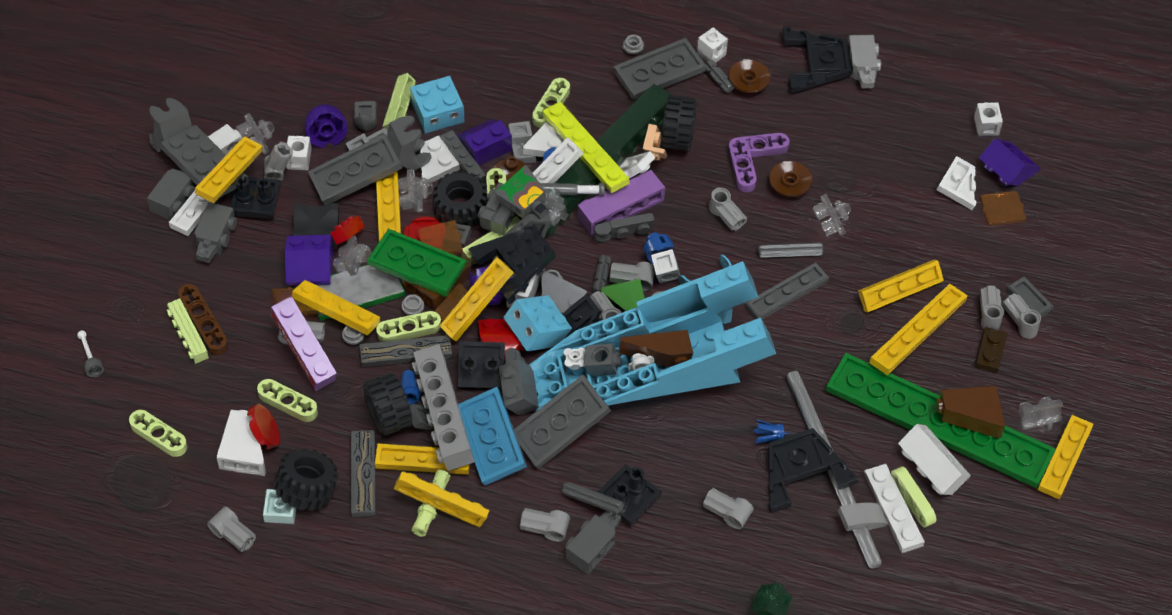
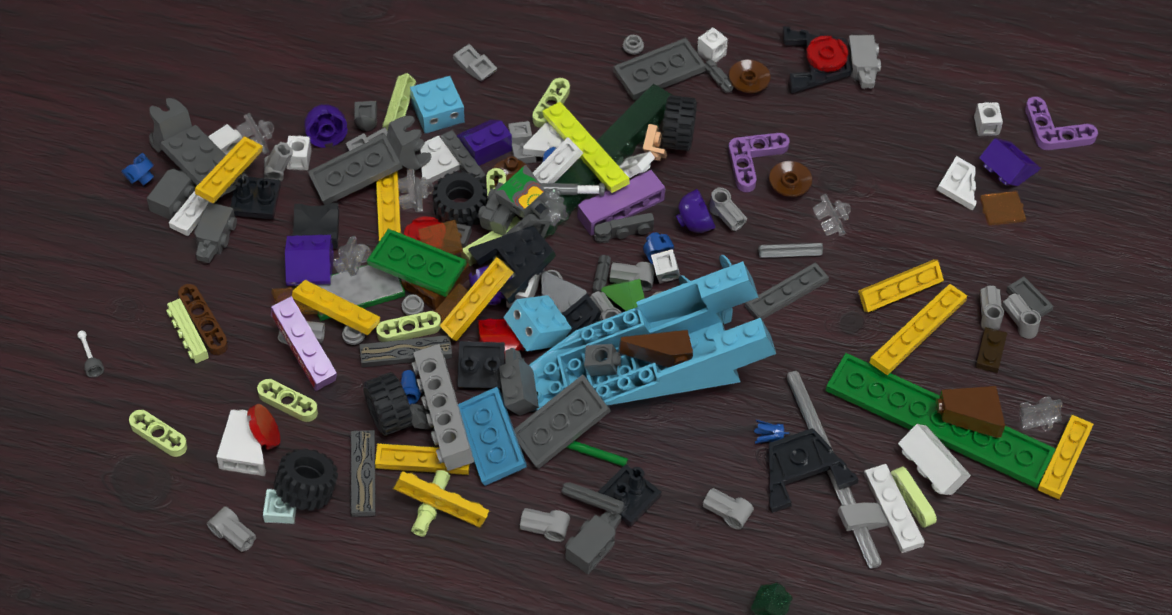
red piece [330,215,365,245] -> none
white plate [563,348,585,370] -> none
white plate [628,353,654,371] -> none
none -> blue piece [121,153,154,186]
none -> light grey slope [453,44,497,81]
none -> green bar [566,441,628,467]
none -> dark purple cylinder [676,189,716,233]
none -> red tile [806,36,848,72]
none -> medium lavender beam [1025,97,1098,150]

